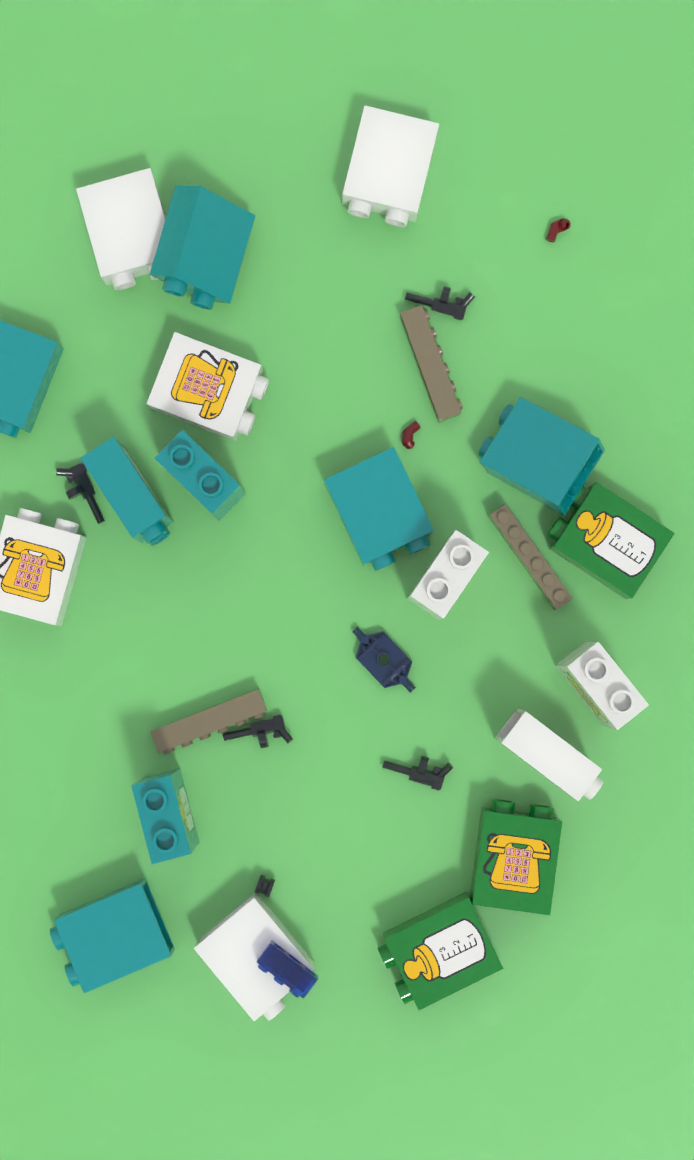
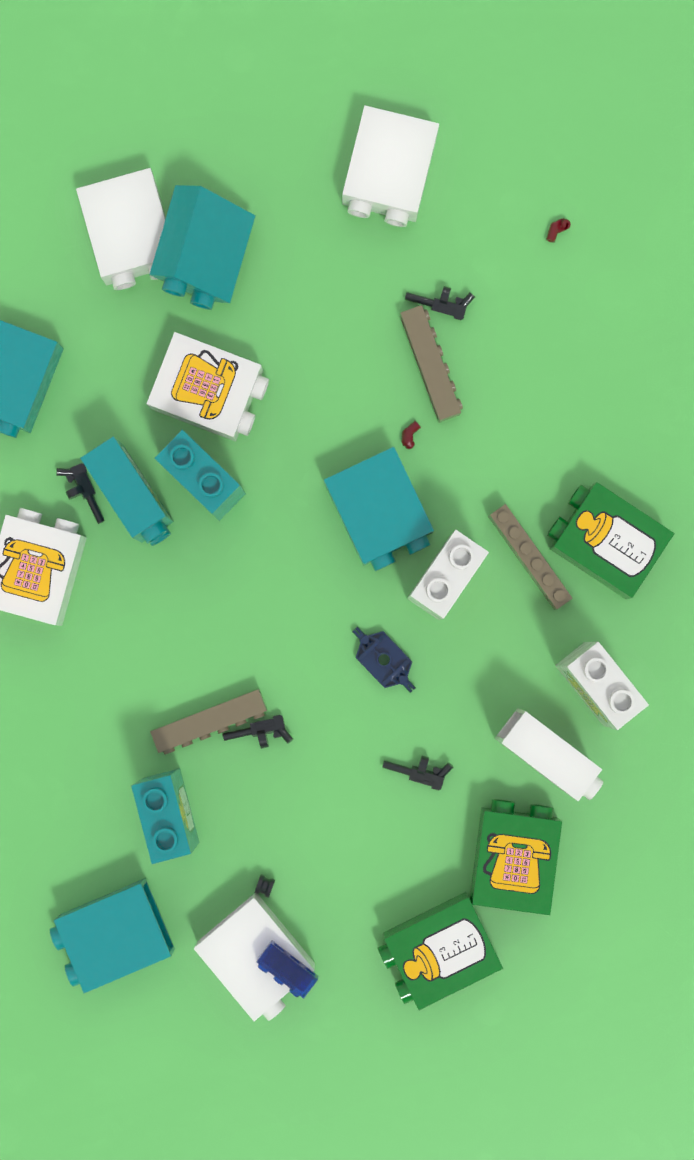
teal brick [478,397,605,516] -> none

